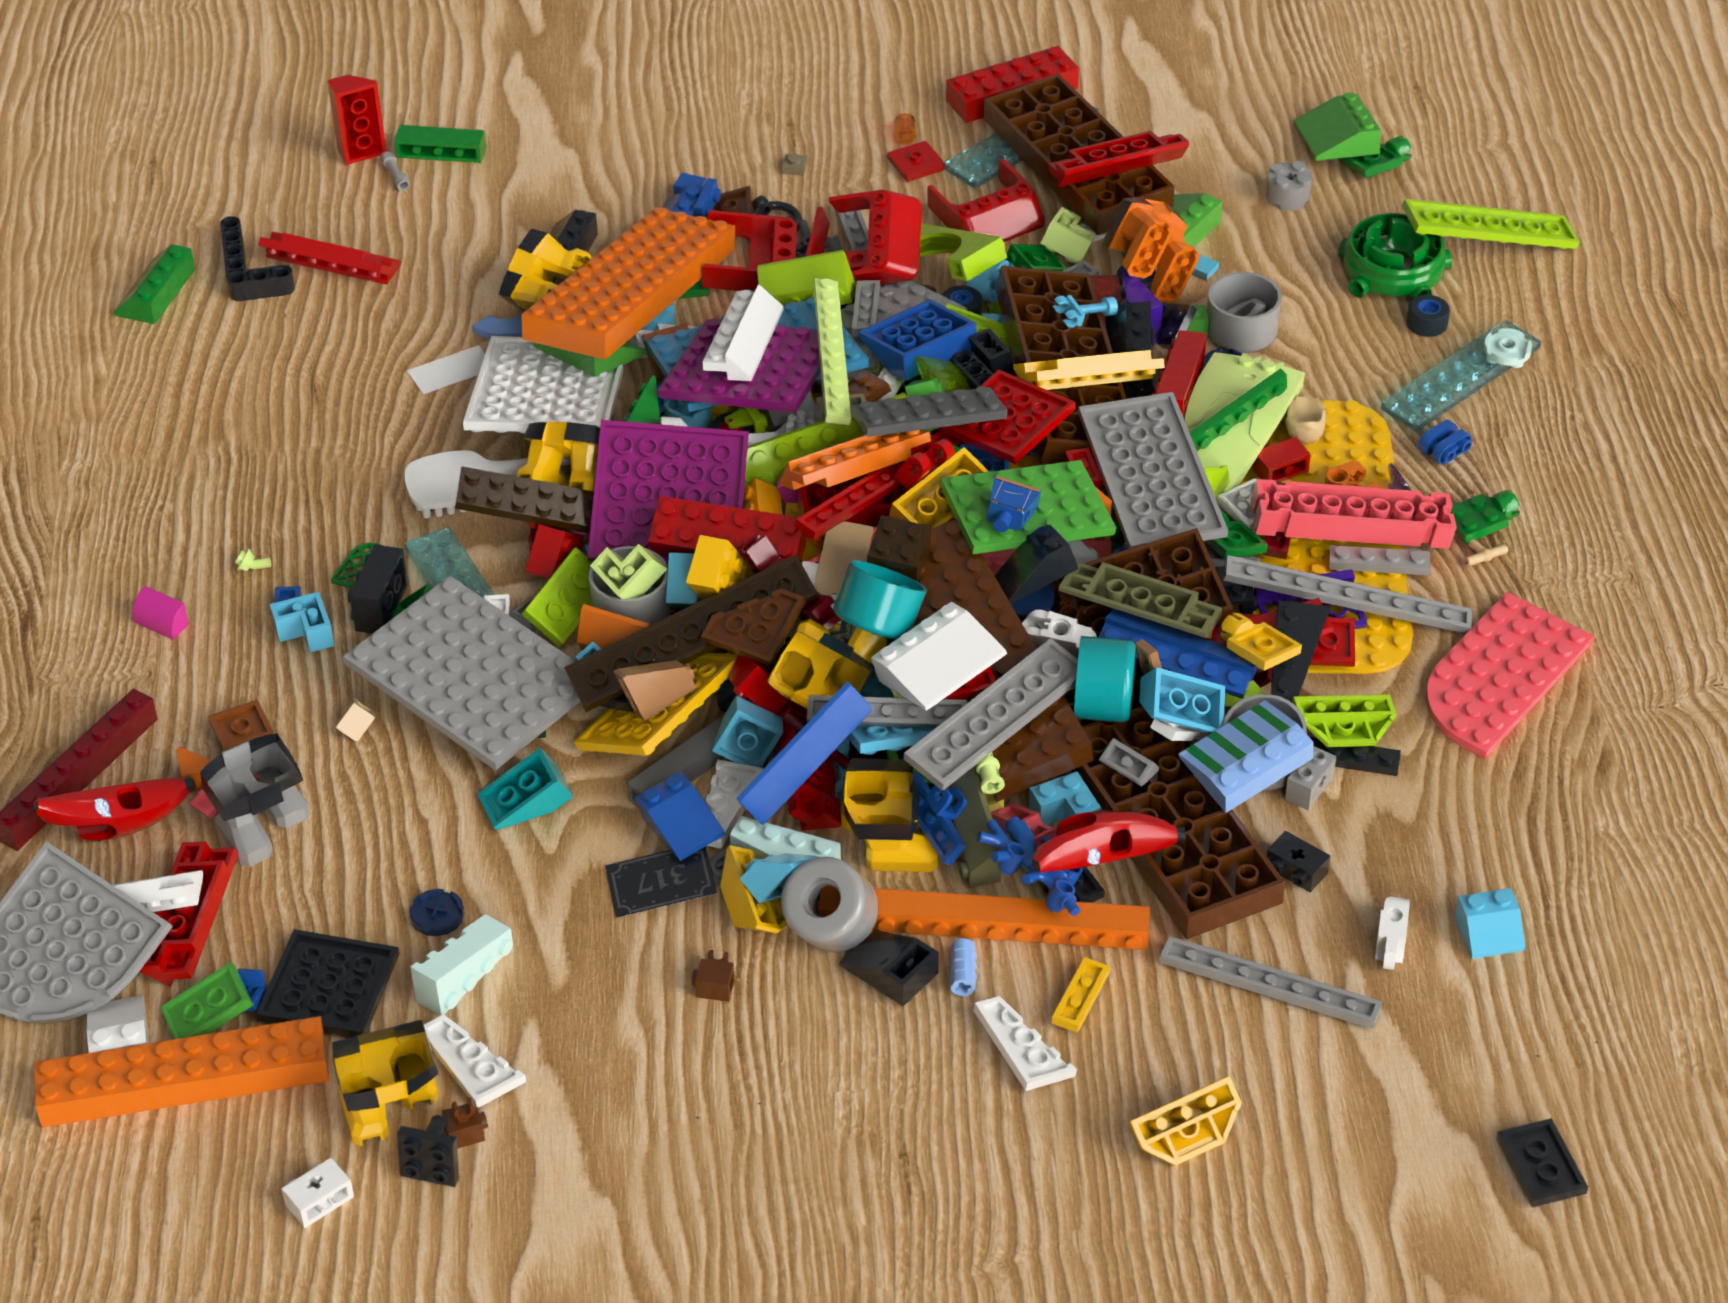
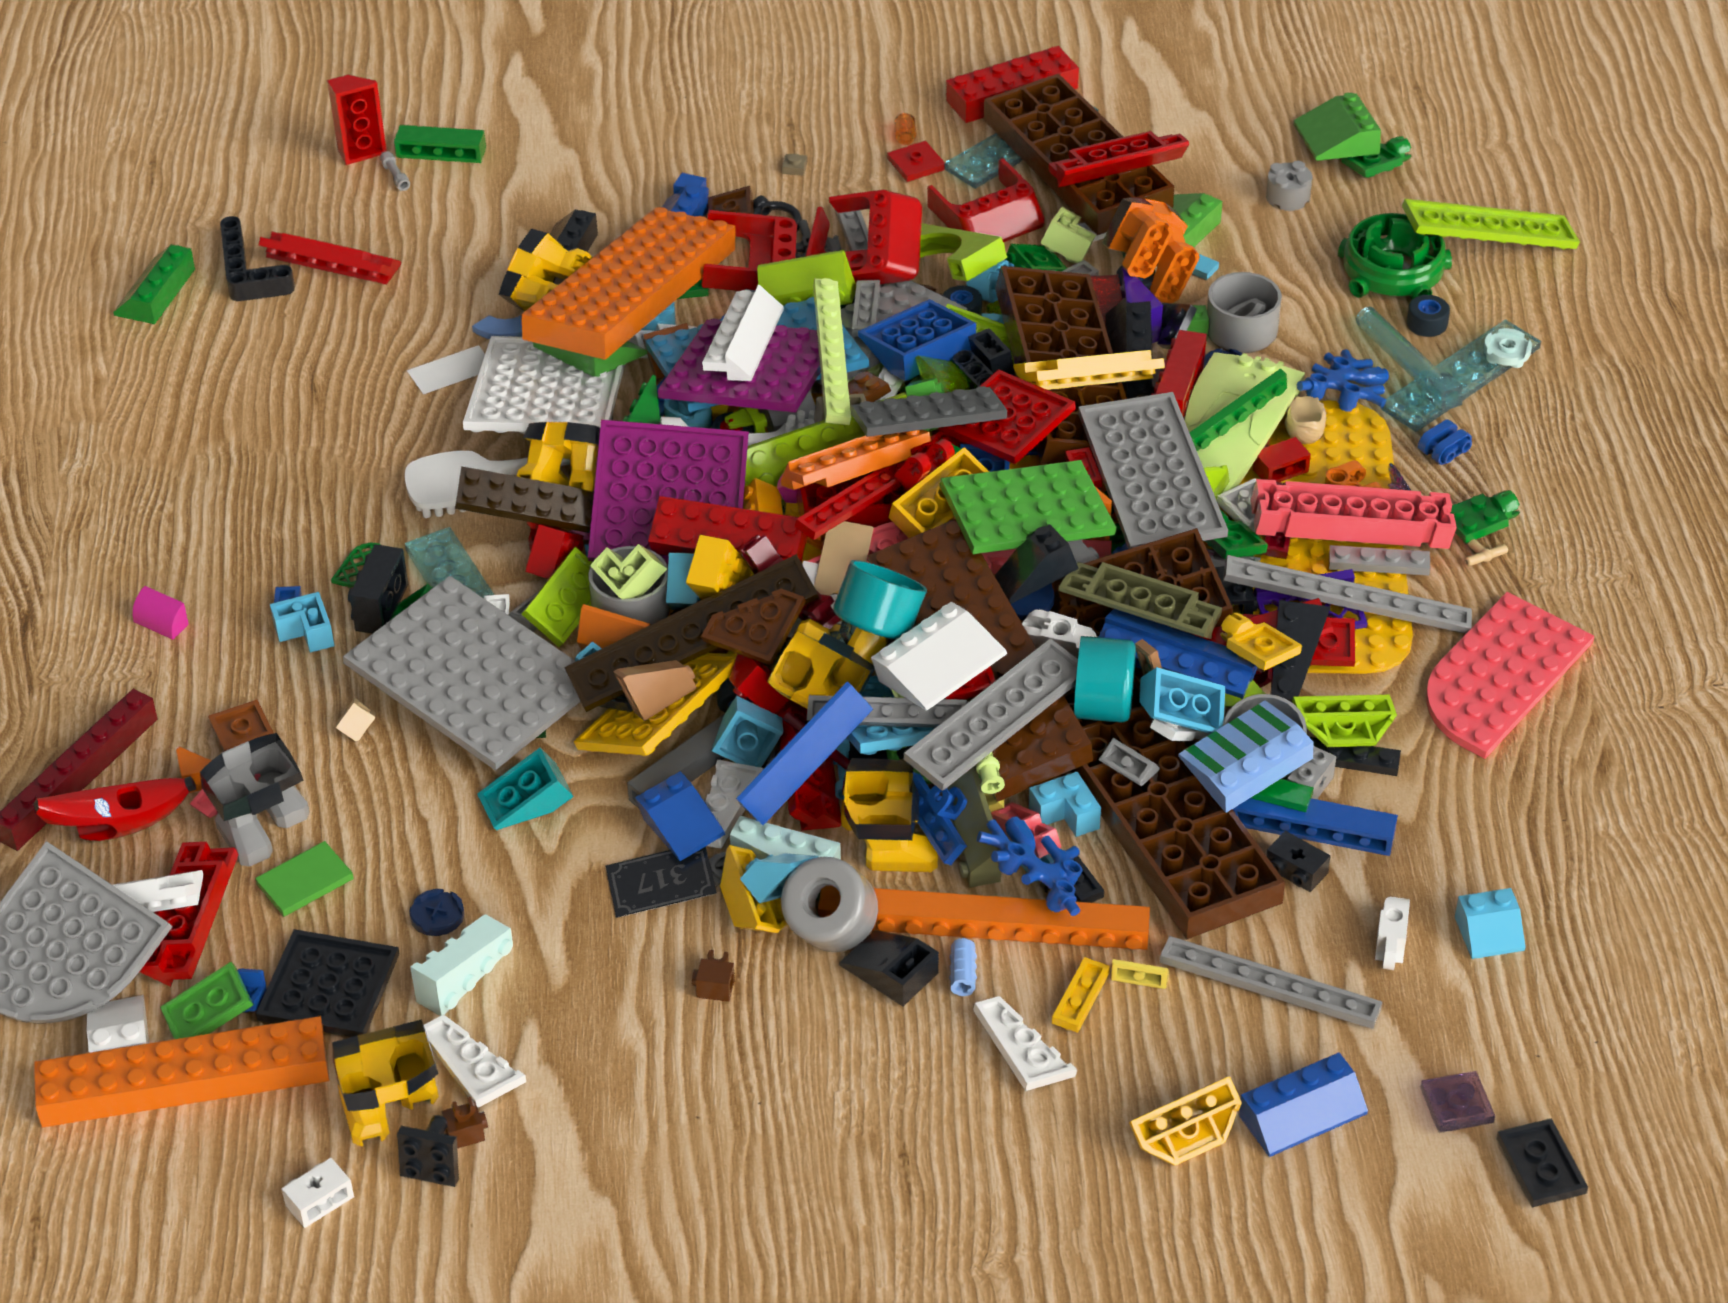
yellowish green plate [235,549,271,571] -> none
blue plate [694,178,721,218] -> none
dark brown brick [867,515,931,582] -> none
blue torso [986,475,1041,532] -> none
red piece [1032,811,1186,873] -> none
medium azure bar [1053,295,1118,328] -> none
none -> bright green tile [255,841,354,917]
none -> light yellow slope [1111,959,1169,989]
none -> blue brick [1233,798,1398,856]
none -> slope [1239,1052,1368,1157]
none -> green tile [1251,779,1314,812]
none -> blue plant [1297,349,1389,412]
none -> clear light blue brick [1356,307,1462,412]
none -> plate [1420,1071,1495,1133]

